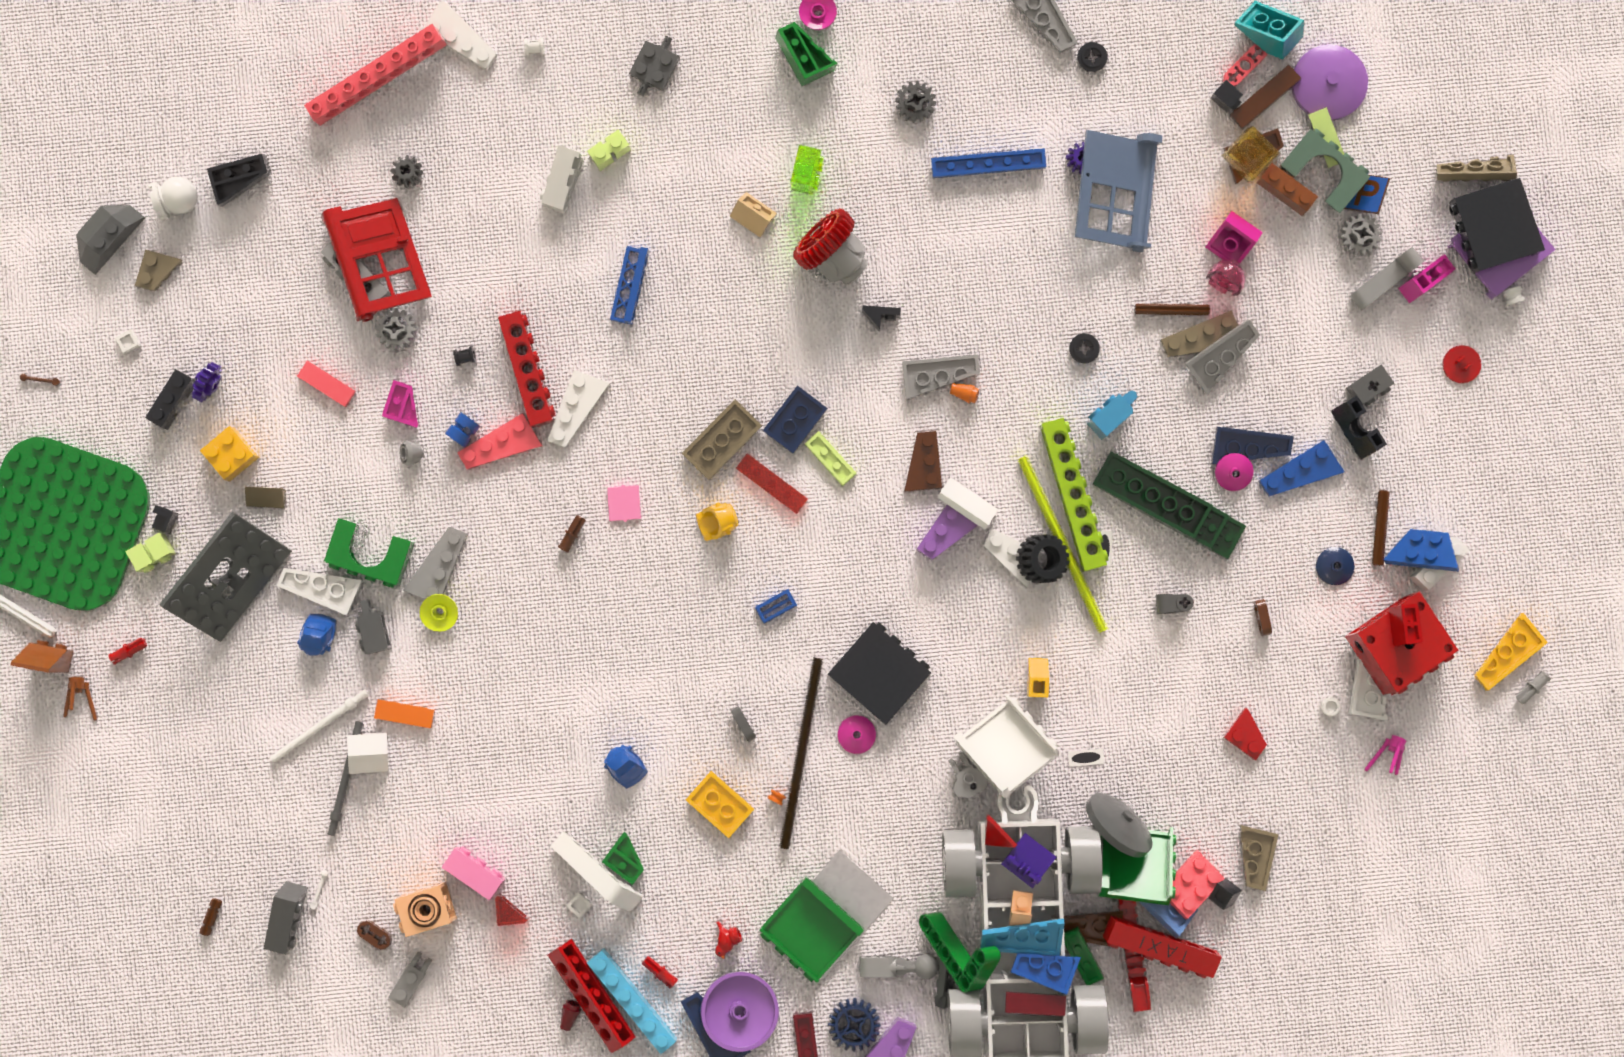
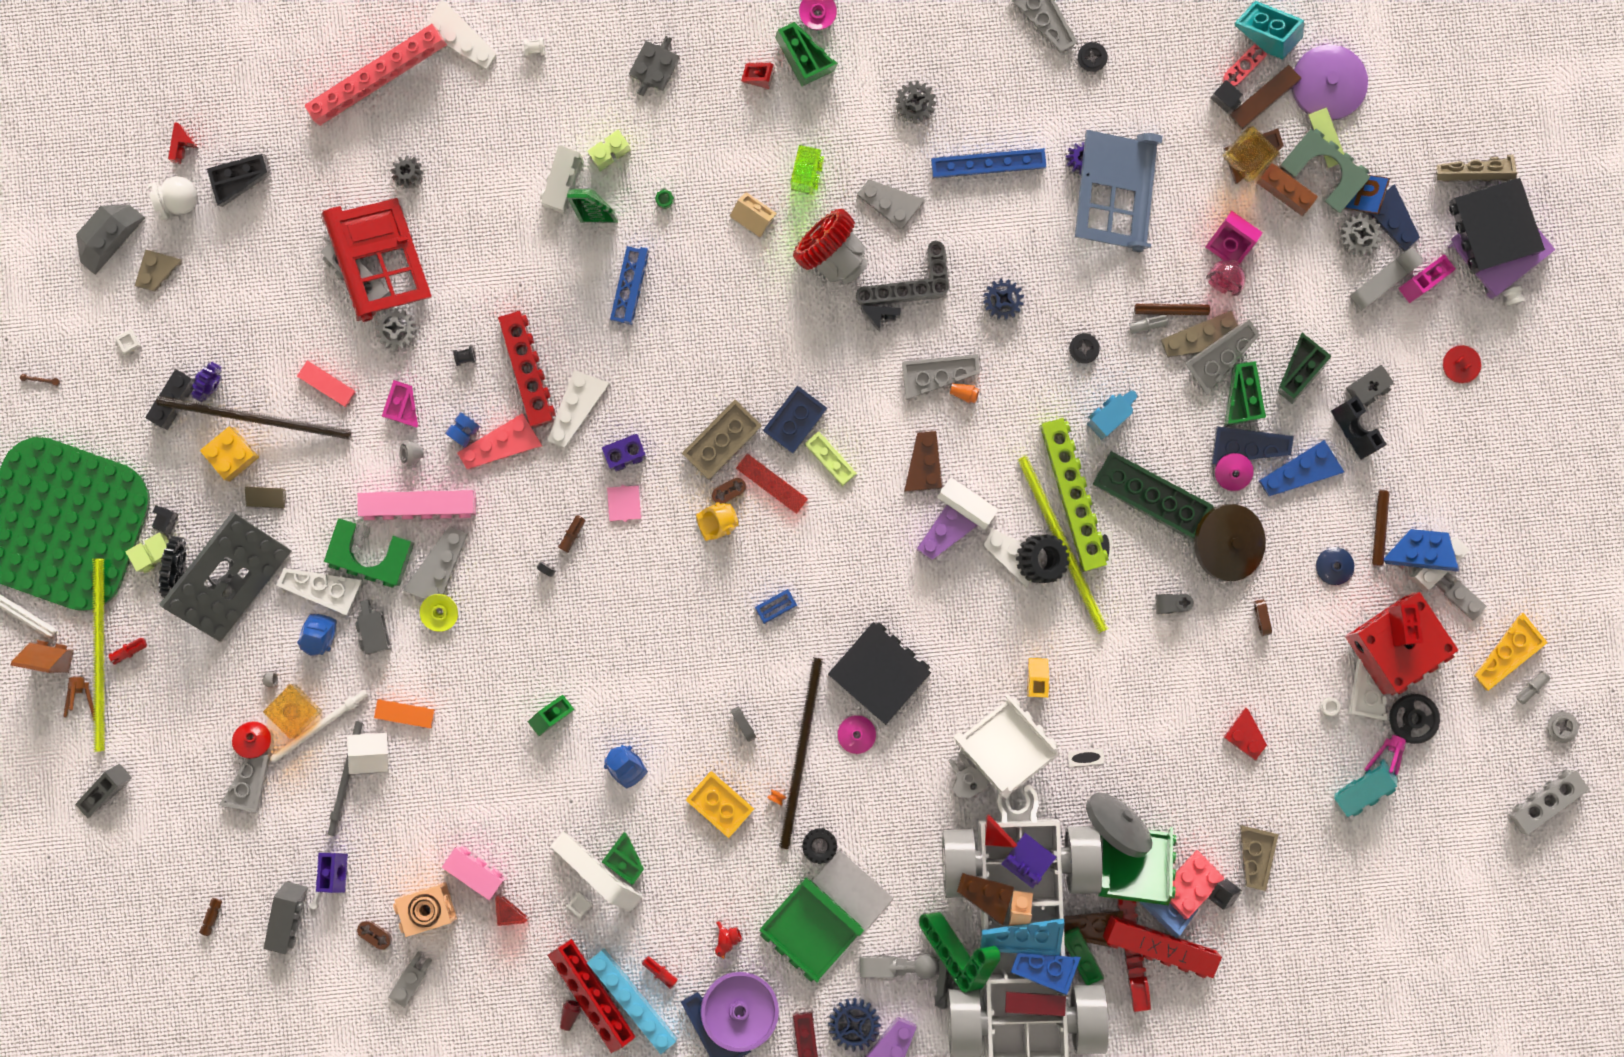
none -> dark grey slope [75,764,132,819]
none -> neon yellow axle [92,559,105,752]
none -> dark brown axle [156,395,352,440]
none -> black gear [158,536,187,598]
none -> red slope [168,122,198,164]
none -> light grey wing [219,754,270,813]
none -> red dish [232,722,271,759]
none -> light grey hinge [262,672,278,687]
none -> clear yellow brick [263,684,323,739]
none -> dark purple brick [316,853,348,893]
none -> bright pink brick [357,490,476,521]
none -> green slope [527,694,574,736]
none -> black tile [537,561,556,577]
none -> green wedge [567,189,618,223]
none -> dark purple brick [601,433,647,472]
none -> green tile [655,189,674,209]
none -> reddish brown beam [712,478,746,504]
none -> red slope [741,63,774,89]
none -> black tyre [802,828,837,864]
none -> dark grey beam [856,240,949,306]
none -> light grey wing [857,179,925,230]
none -> reddish brown wing [957,873,1014,925]
none -> dark blue gear [983,279,1024,321]
none -> light grey axle [1129,315,1168,334]
none -> dark brown dish [1194,504,1266,581]
none -> green wedge [1224,361,1266,426]
none -> dark green wedge [1278,332,1332,404]
none -> teal wedge [1334,759,1398,817]
none -> dark blue wing [1368,184,1420,252]
none -> black wheel [1389,694,1440,744]
none -> light grey hinge [1435,572,1487,620]
none -> light grey brick [1508,769,1590,835]
none -> light grey gear [1547,712,1579,743]

